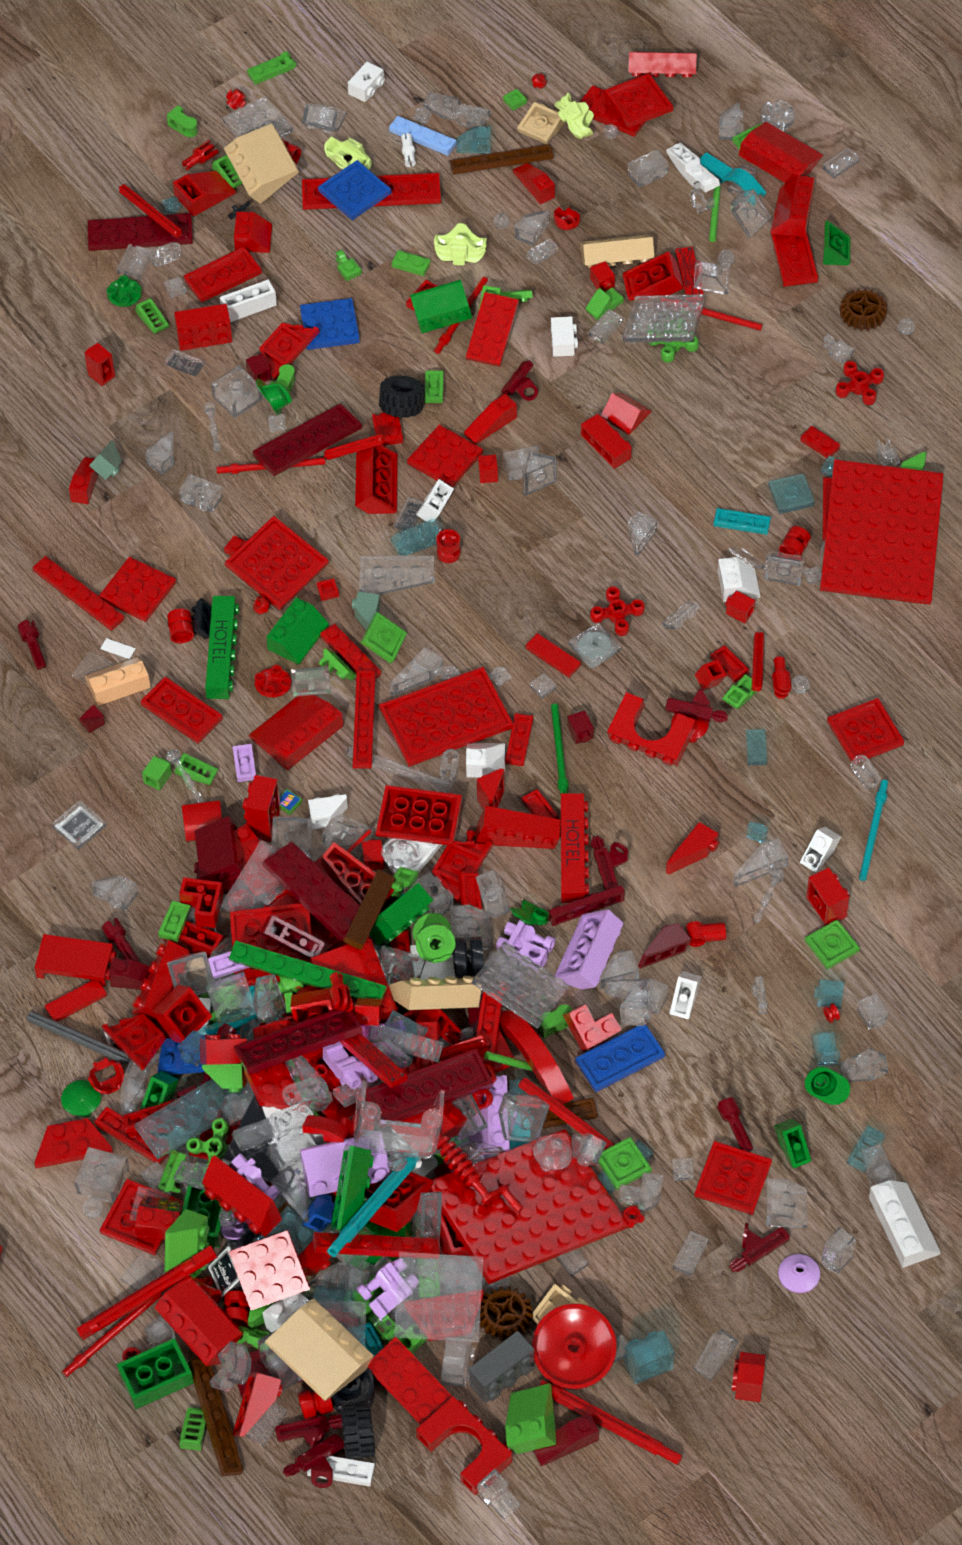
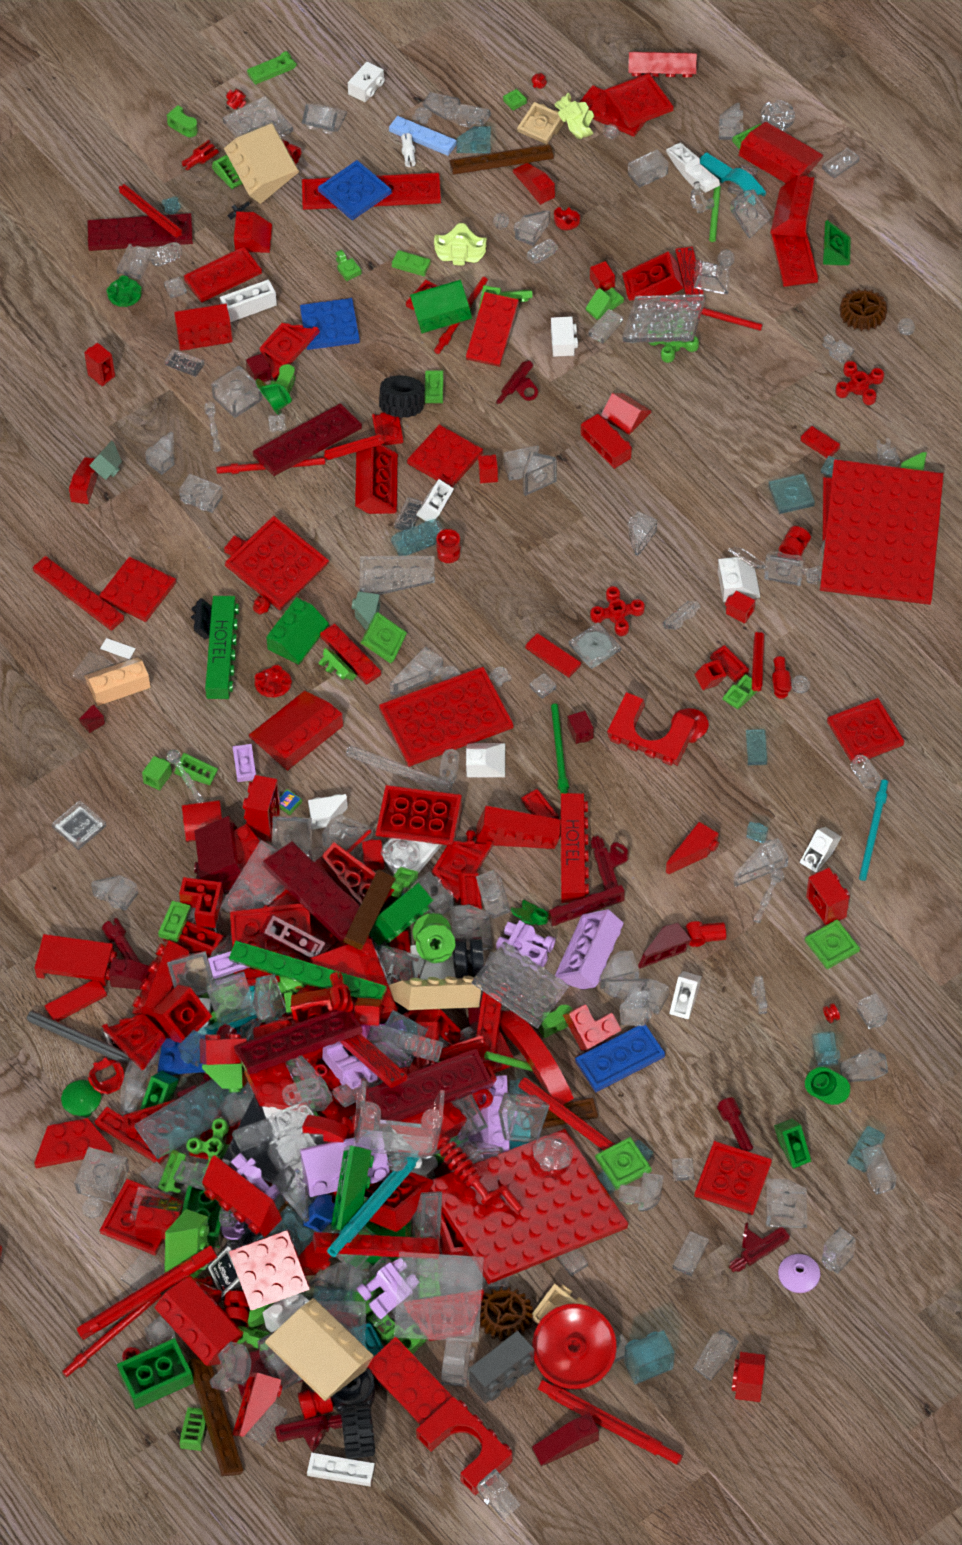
dark red piece [17,620,46,670] -> none
bright green slope [135,298,170,334] -> none
red plate [140,677,223,744] -> none
red wheel [167,608,194,644] -> none
red slope [173,171,236,217] -> none
dark red piece [282,1434,344,1488] -> none
clear brick [291,666,331,697] -> none
red plate [316,578,339,601] -> none
yellowish green piece [324,137,372,170] -> none
red tile [353,670,376,769] -> none
red slope [464,394,517,445] -> none
red slope [476,768,505,810] -> none
red tile [505,713,534,766] -> none
bright green slope [505,1383,557,1454] -> none
clear slope [571,1133,607,1167] -> none
tan slope [580,235,655,268] -> none
red plate [621,1205,644,1228] -> none
dark red piece [665,689,729,723] -> none
teal tile [713,508,771,535] -> none
clear light blue brick [814,979,844,1009] -> none
white slope [869,1180,941,1268] -> none

